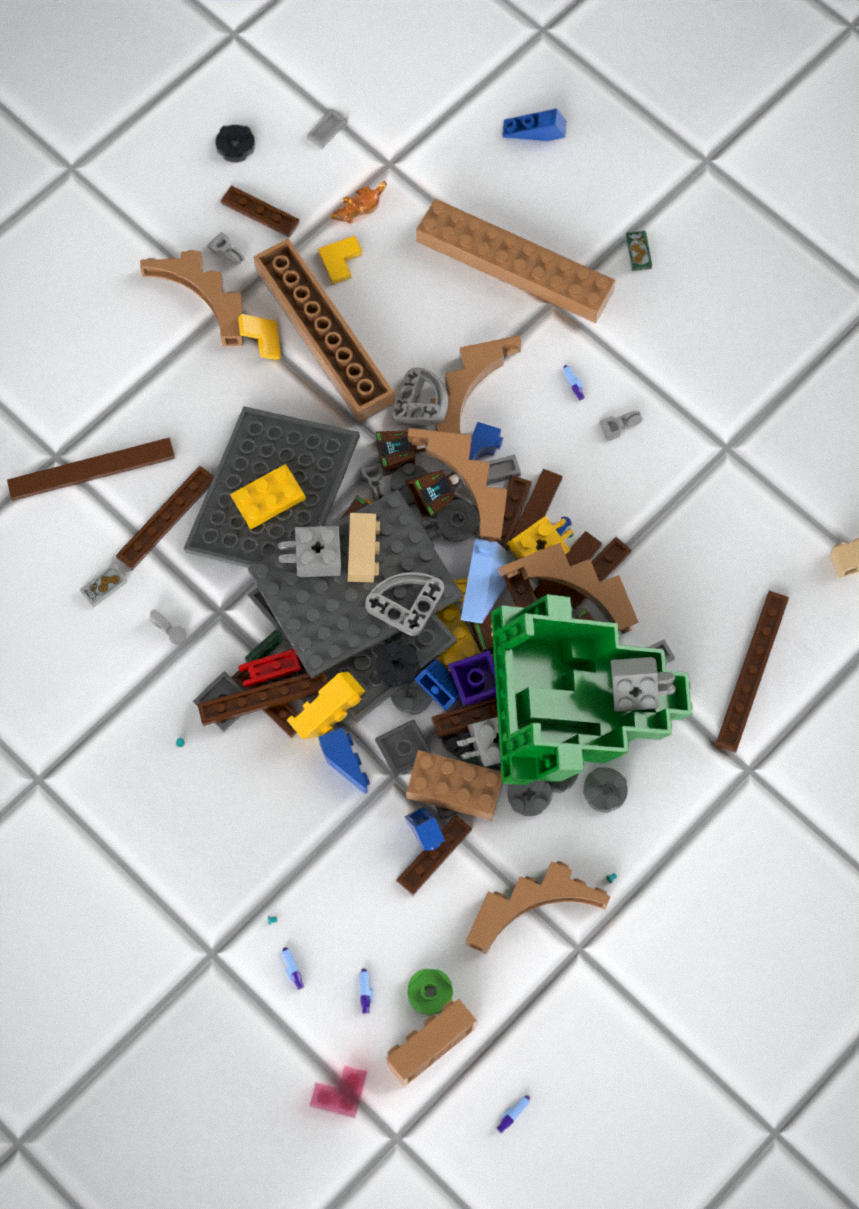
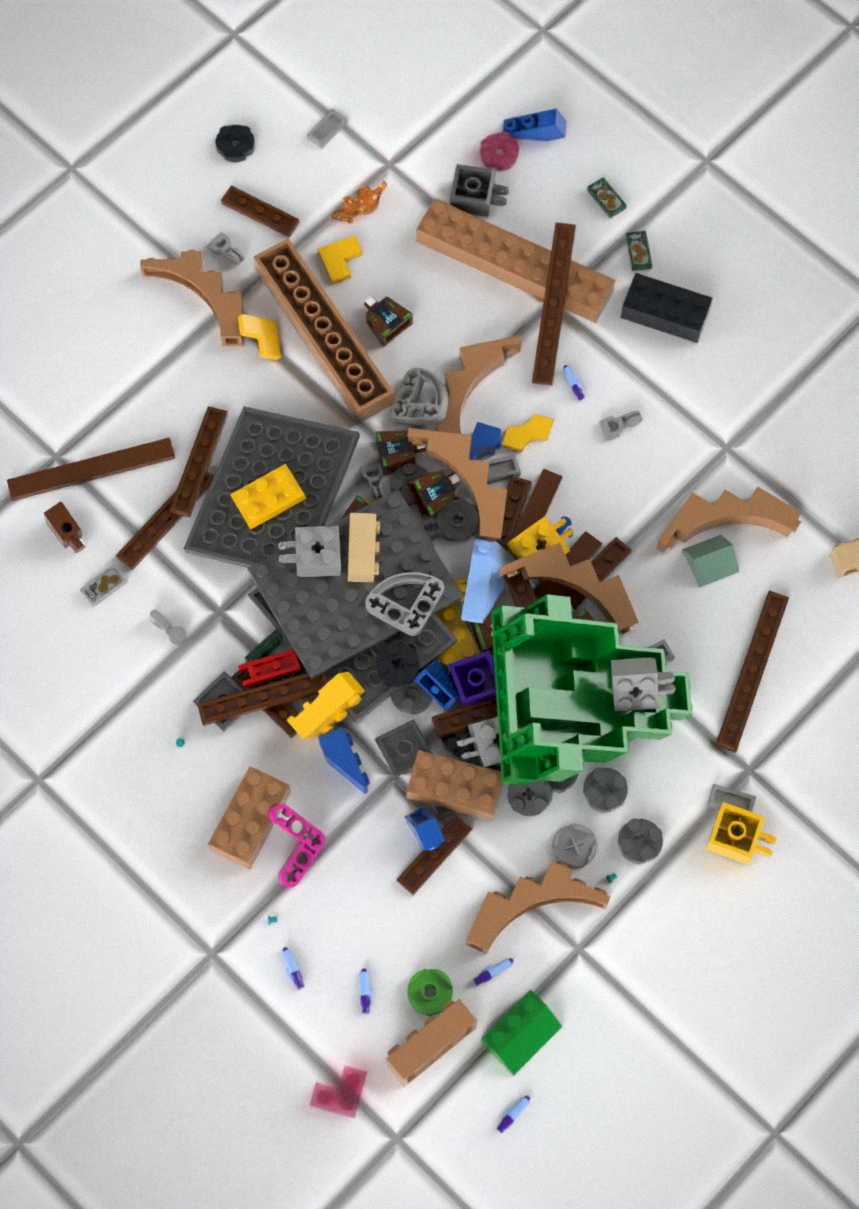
none -> reddish brown torso [43,501,86,553]
none -> reddish brown tile [170,406,228,517]
none -> medium nougat brick [208,766,291,870]
none -> dark pink beam [268,804,325,887]
none -> torso [364,297,413,347]
none -> dark grey hinge [450,164,509,217]
none -> piece [473,958,514,986]
none -> clear pink plate [480,131,519,171]
none -> green slope [481,989,562,1076]
none -> yellow tile [502,414,554,453]
none -> reddish brown tile [532,222,576,386]
none -> light grey tile [552,824,598,869]
none -> tile [587,177,627,218]
none -> dark grey plate [618,818,663,864]
none -> black brick [620,273,713,343]
none -> medium nougat arch [657,487,801,553]
none -> sand green slope [682,535,739,587]
none -> yellow hinge [706,802,777,865]
none -> light grey tile [707,784,756,812]

